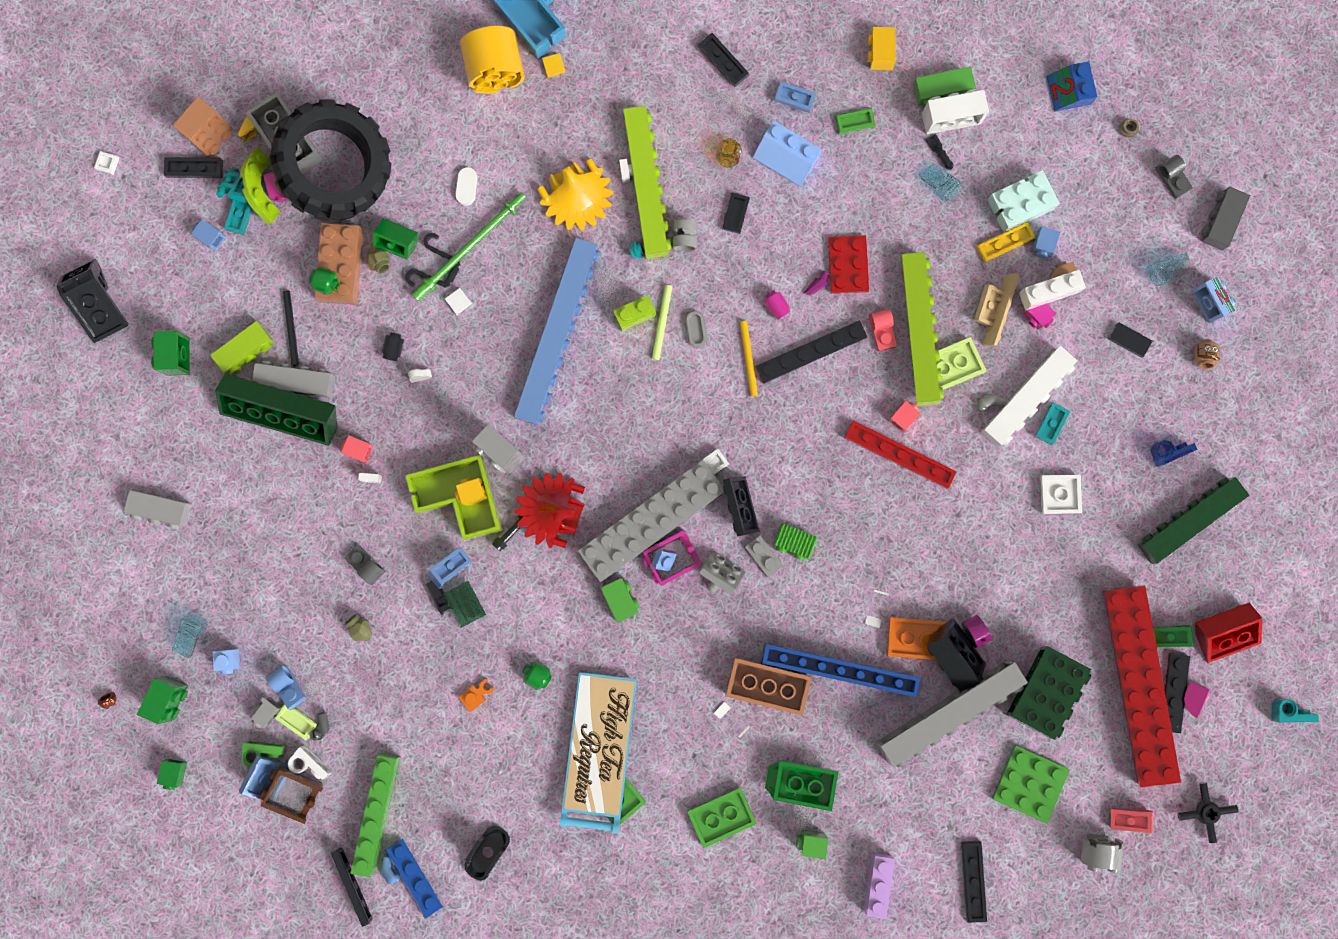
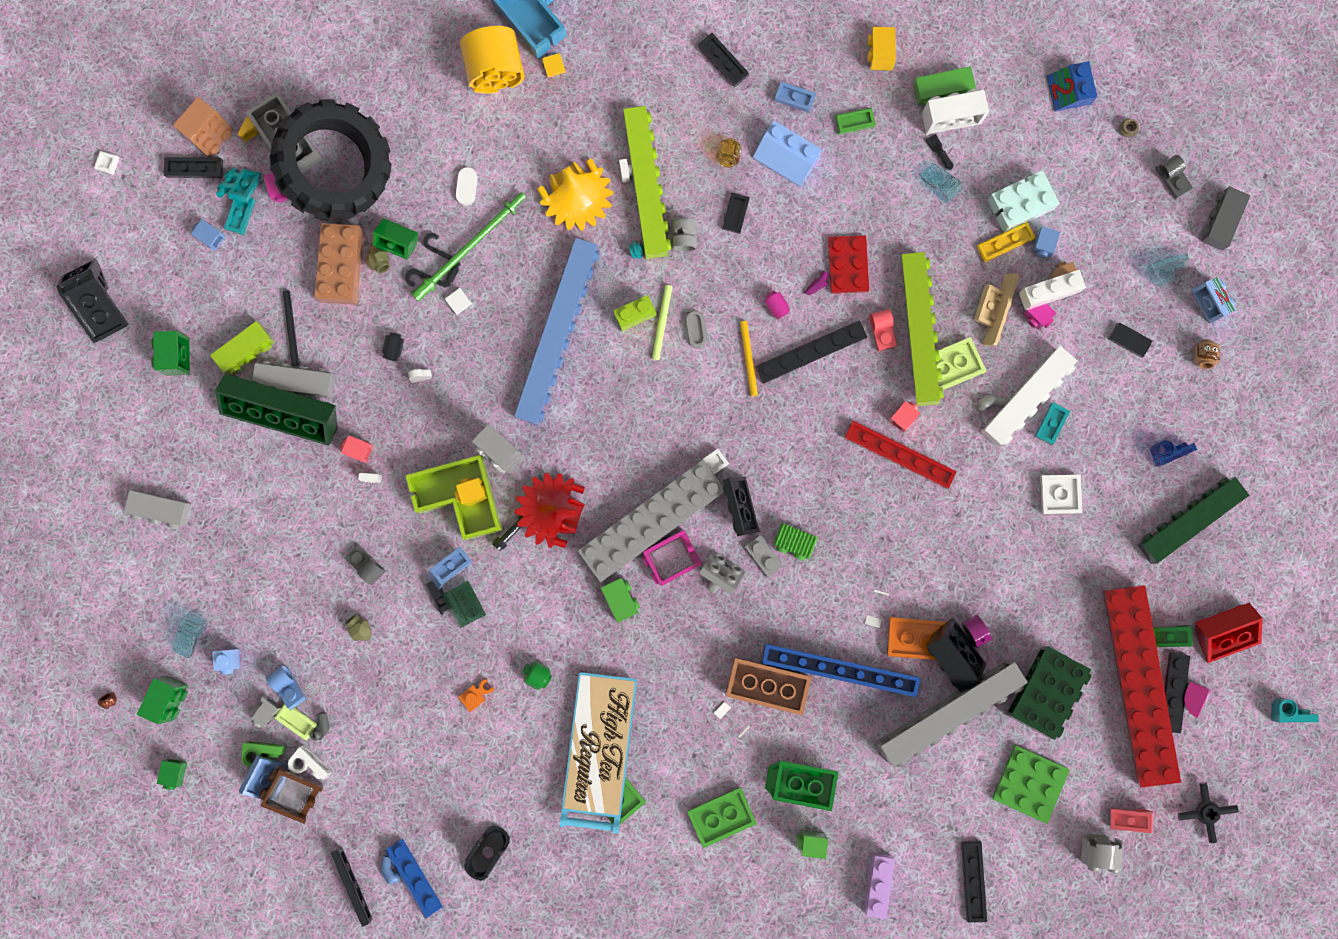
lime plate [240,146,281,225] -> none
green head [309,267,340,295] -> none
bright green brick [351,753,401,878] -> none
medium blue plate [651,548,677,571] -> none

